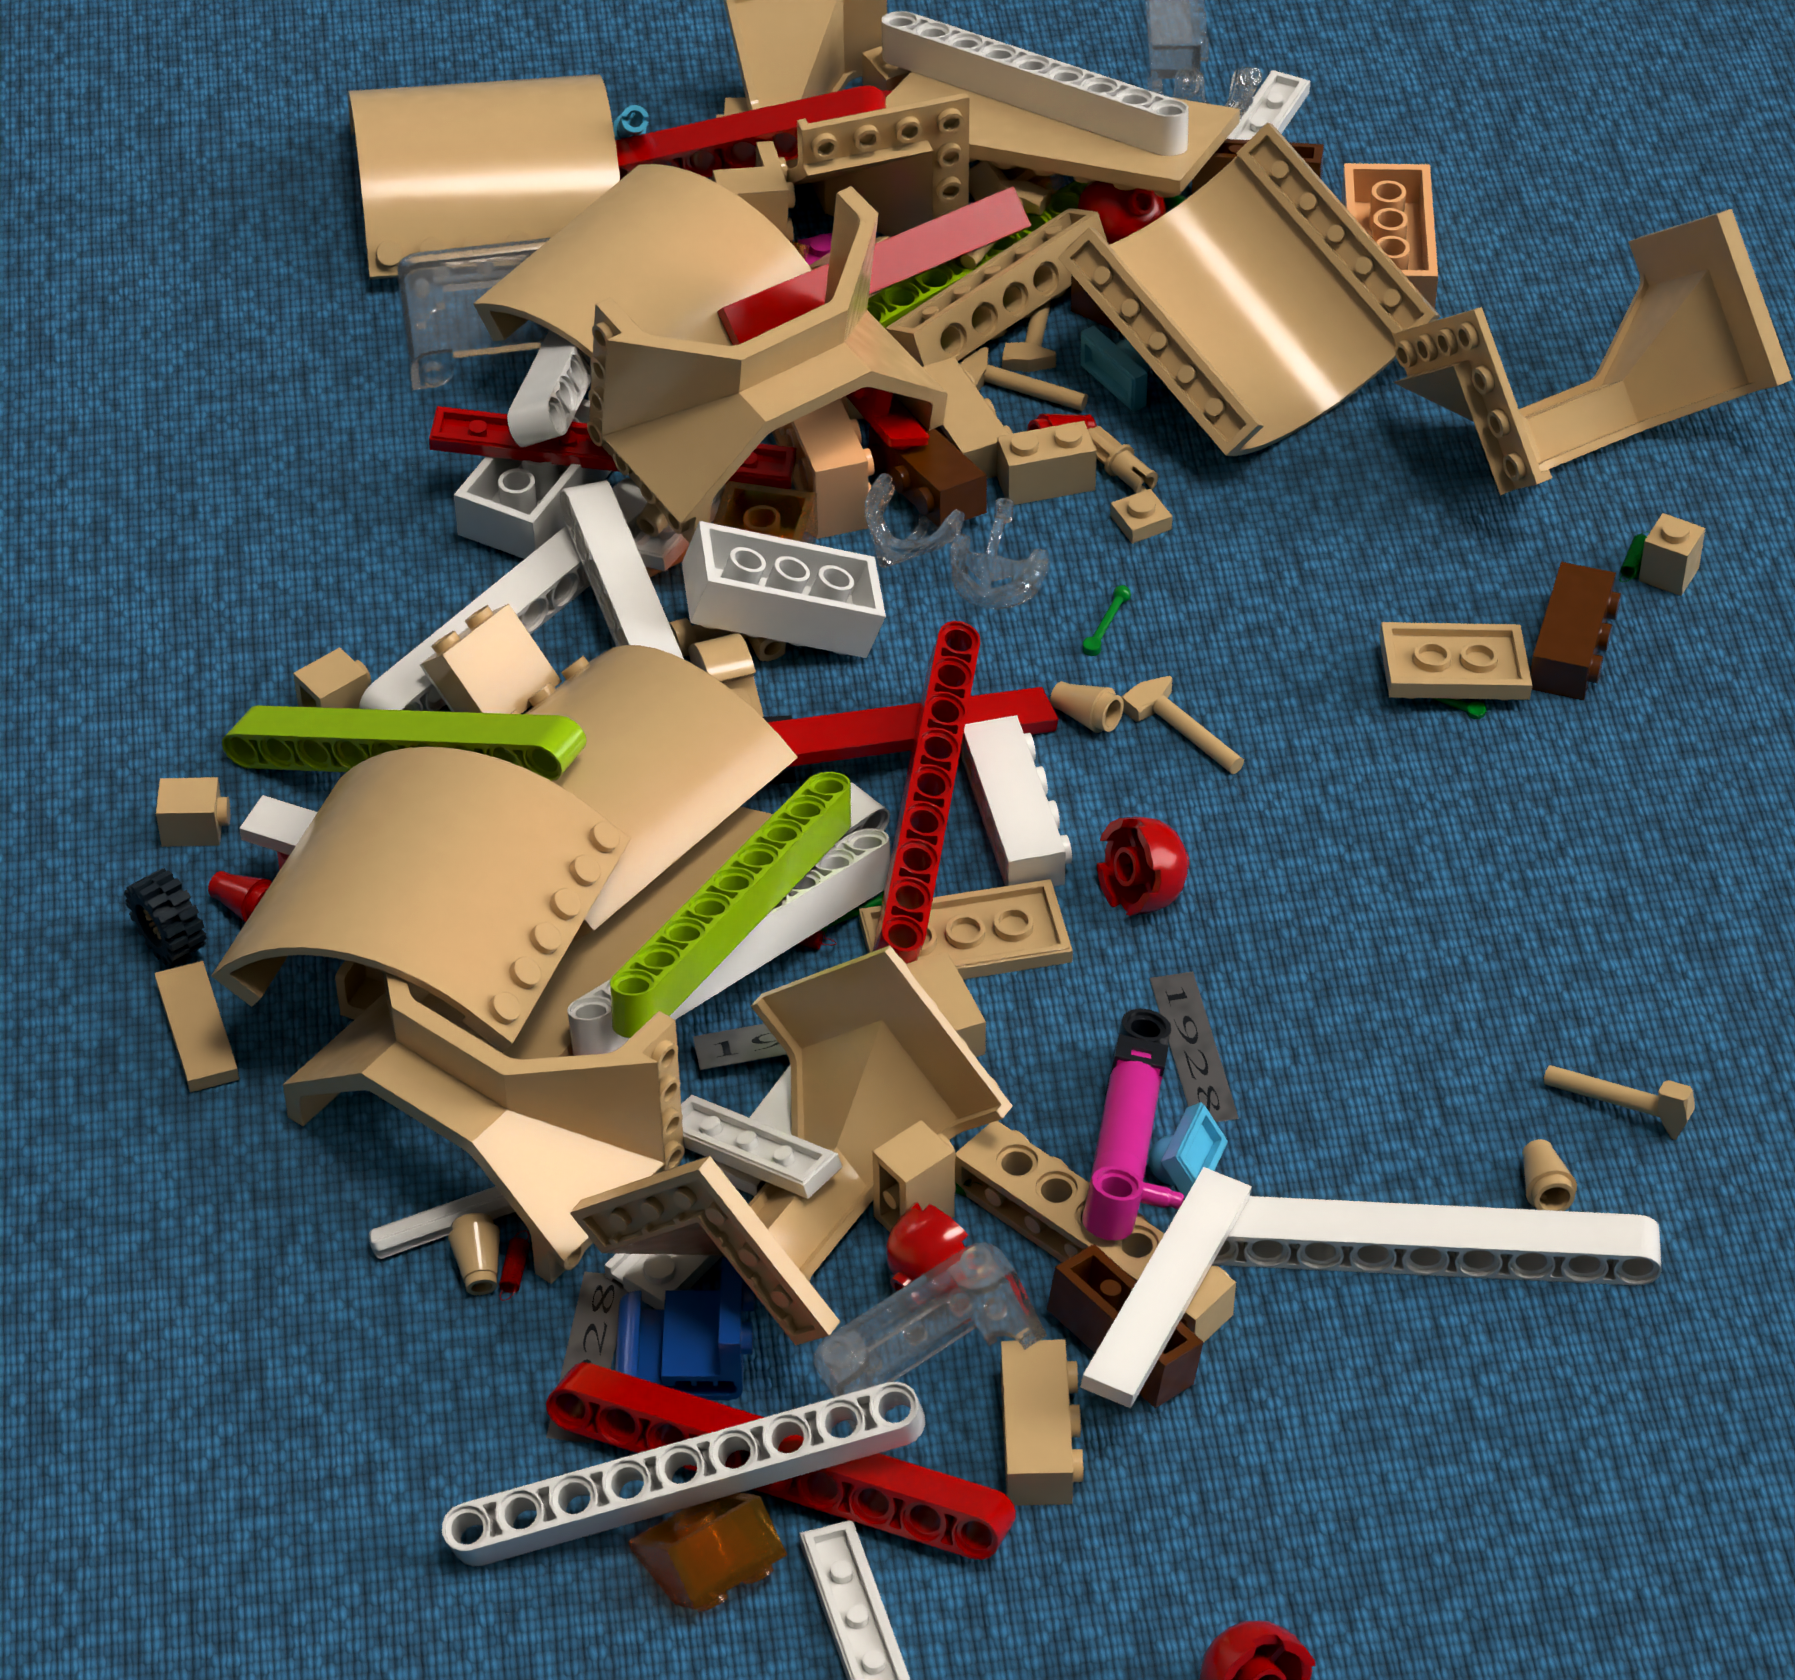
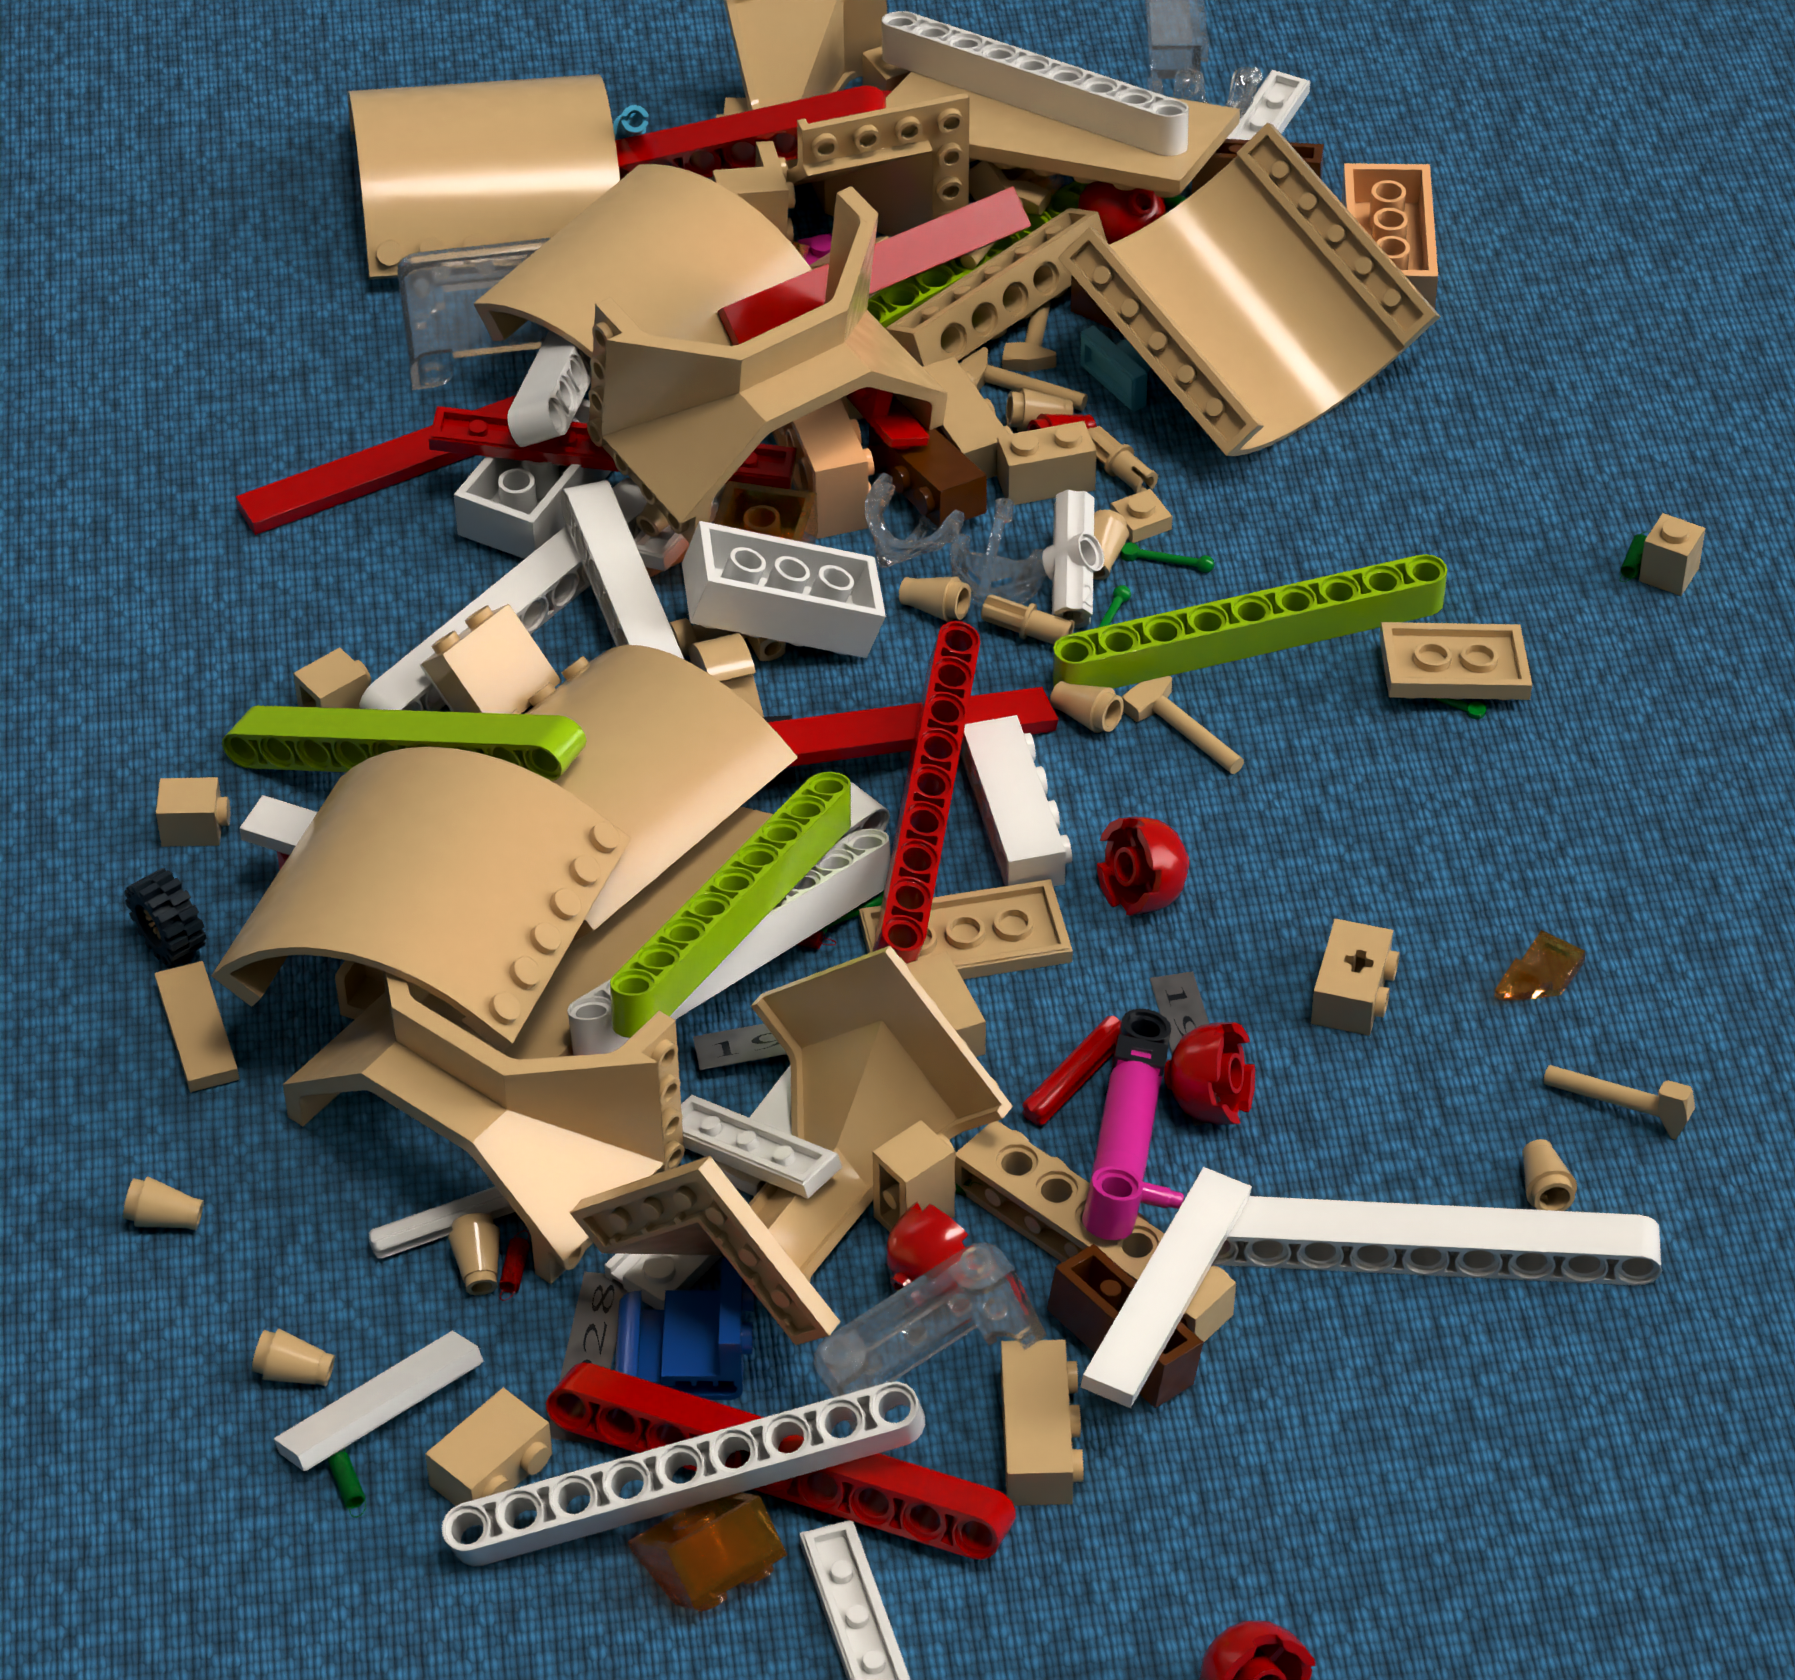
red cone [208,871,272,922] -> none
medium azure tile [1149,1102,1228,1199] -> none
tan panel [1392,209,1792,495] -> none
reddish brown brick [1530,562,1621,700] -> none
none -> tan cone [123,1176,204,1230]
none -> red tile [235,395,516,535]
none -> tan cone [252,1328,335,1386]
none -> white tile [274,1330,484,1471]
none -> green piece [328,1448,366,1518]
none -> tan brick [425,1387,553,1506]
none -> tan cone [899,576,971,622]
none -> tan axle [981,595,1075,645]
none -> tan cone [1006,388,1073,432]
none -> red axle [1022,1015,1121,1126]
none -> white piece [1042,489,1104,628]
none -> lime beam [1053,554,1447,689]
none -> tan cone [1093,510,1129,580]
none -> green hinge [1121,542,1215,573]
none -> red cylinder [1164,1022,1255,1125]
none -> tan brick [1311,919,1400,1036]
none -> clear orange slope [1495,930,1585,1001]

